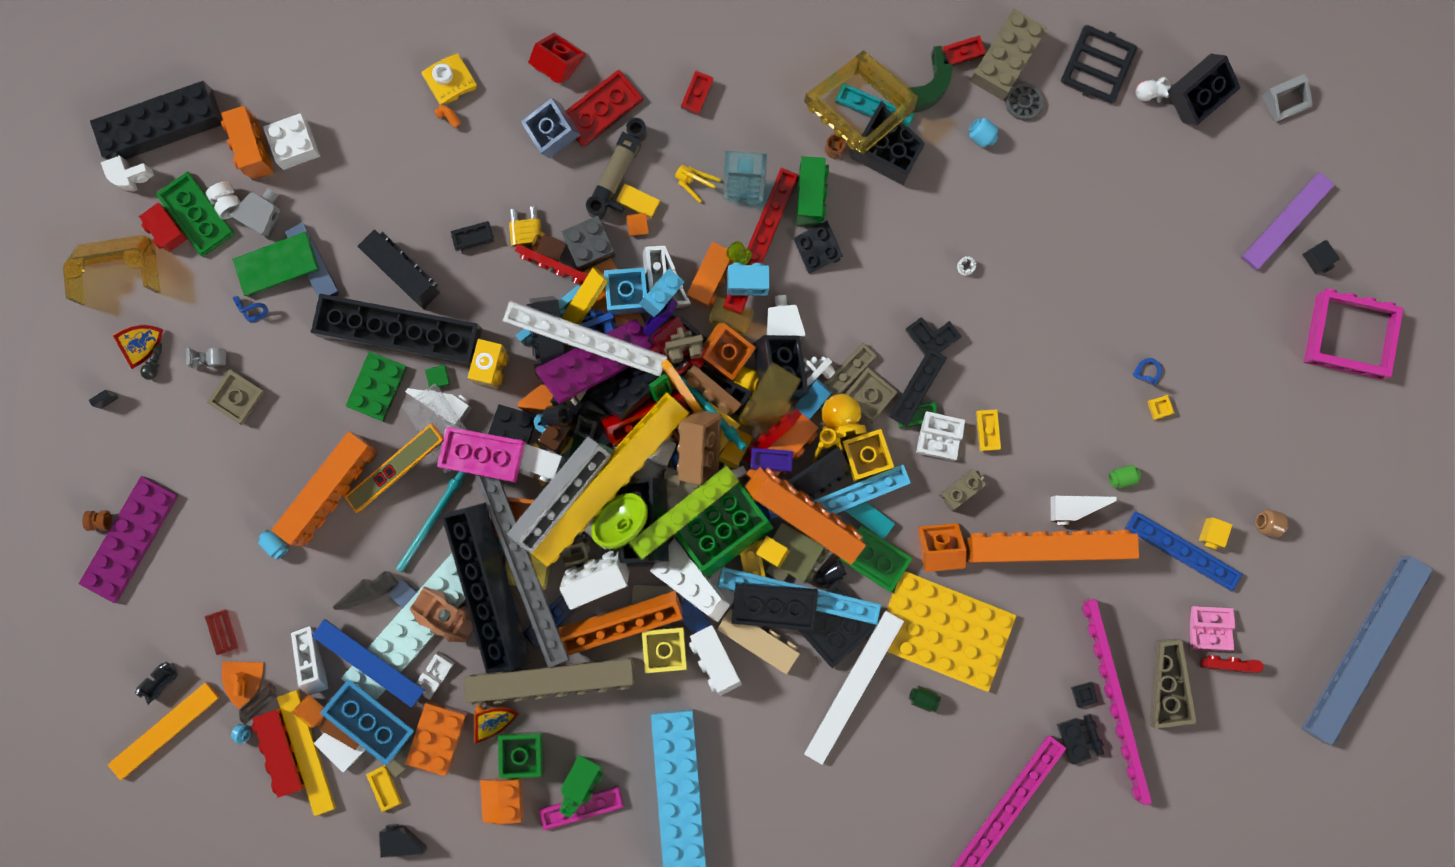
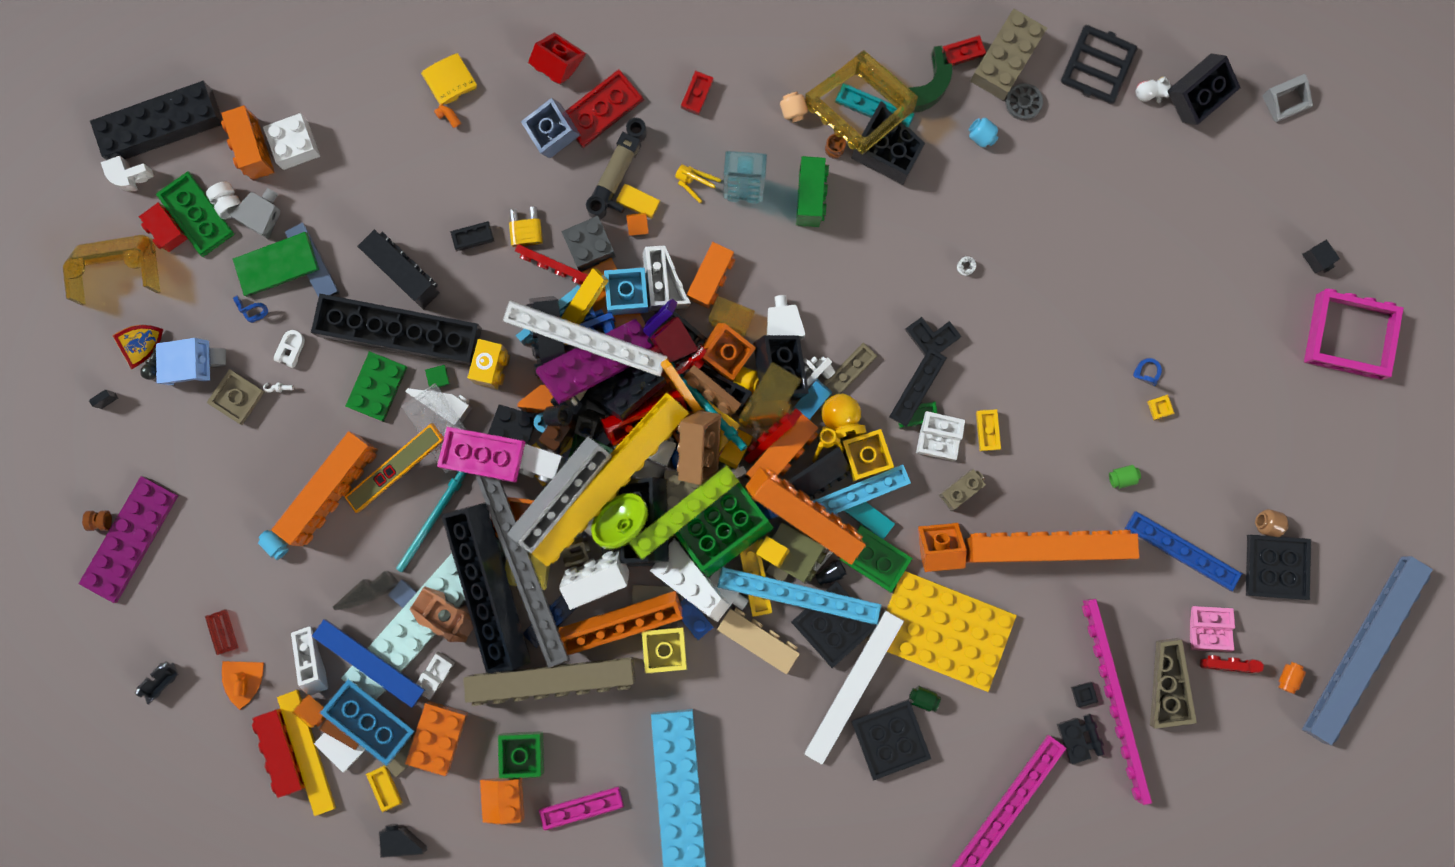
light orange tile [107,682,220,780] -> none
medium azure plate [231,724,251,745] -> none
clear smoke tile [239,683,277,724] -> none
white tile [432,63,453,85] -> none
shield [474,705,519,744] -> none
reddish brown brick [532,231,566,261] -> none
green hinge [559,755,604,818] -> none
medium azure brick [639,268,684,317] -> none
green tile [649,374,673,402] -> none
dark tan hips [664,327,703,363] -> none
white wedge [689,625,743,696] -> none
red tile [723,168,799,315] -> none
clear neon green wheel [726,241,752,265] -> none
medium azure brick [727,263,769,295] -> none
black tile [731,582,818,631] -> none
dark purple tile [750,448,793,472] -> none
black hinge [793,220,843,274] -> none
dark tan tile [845,367,898,424] -> none
white slope [1051,496,1117,525] -> none
yellow brick [1199,517,1232,550] -> none
medium lavender tile [1241,172,1335,271] -> none
none -> light blue panel [156,338,210,386]
none -> white hand [263,383,294,393]
none -> white plate [274,330,305,368]
none -> light nougat head [780,92,808,122]
none -> black plate [851,699,931,781]
none -> black plate [1246,535,1311,600]
none -> orange brick [1278,662,1306,694]

